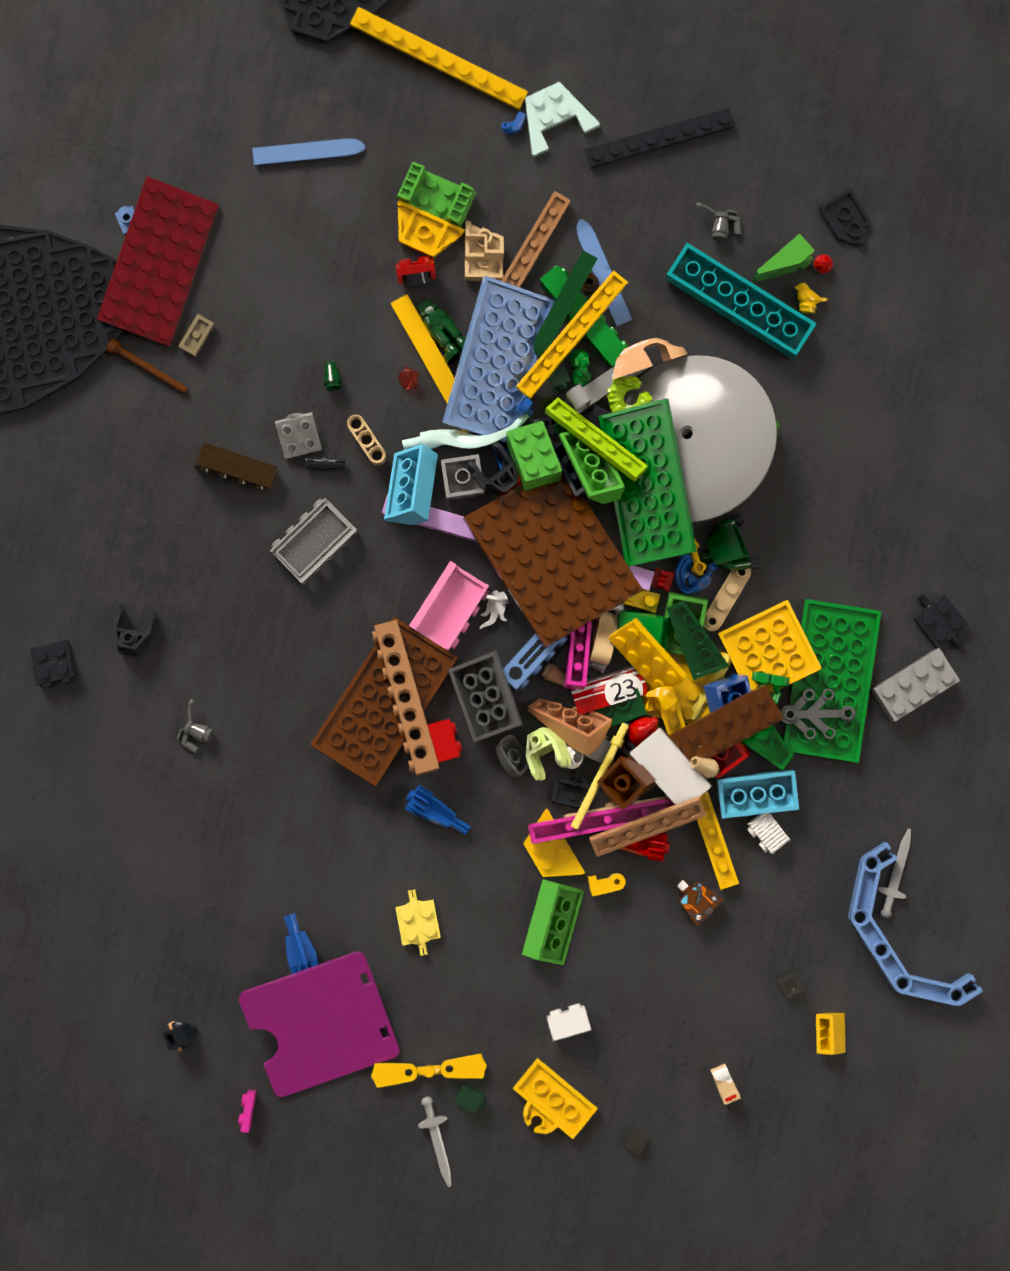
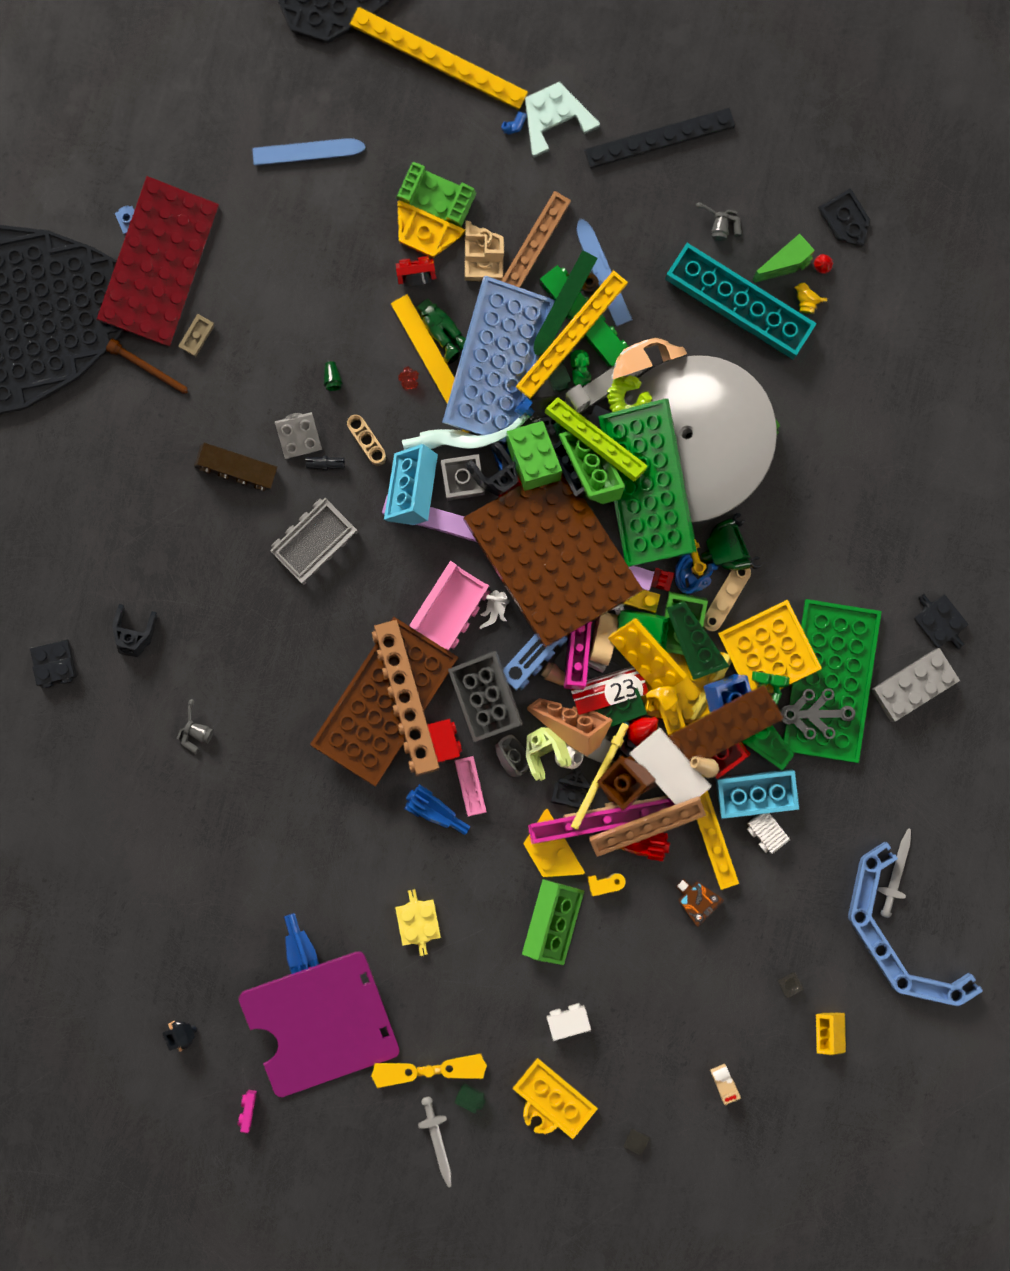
none -> bright pink plate [455,756,486,817]

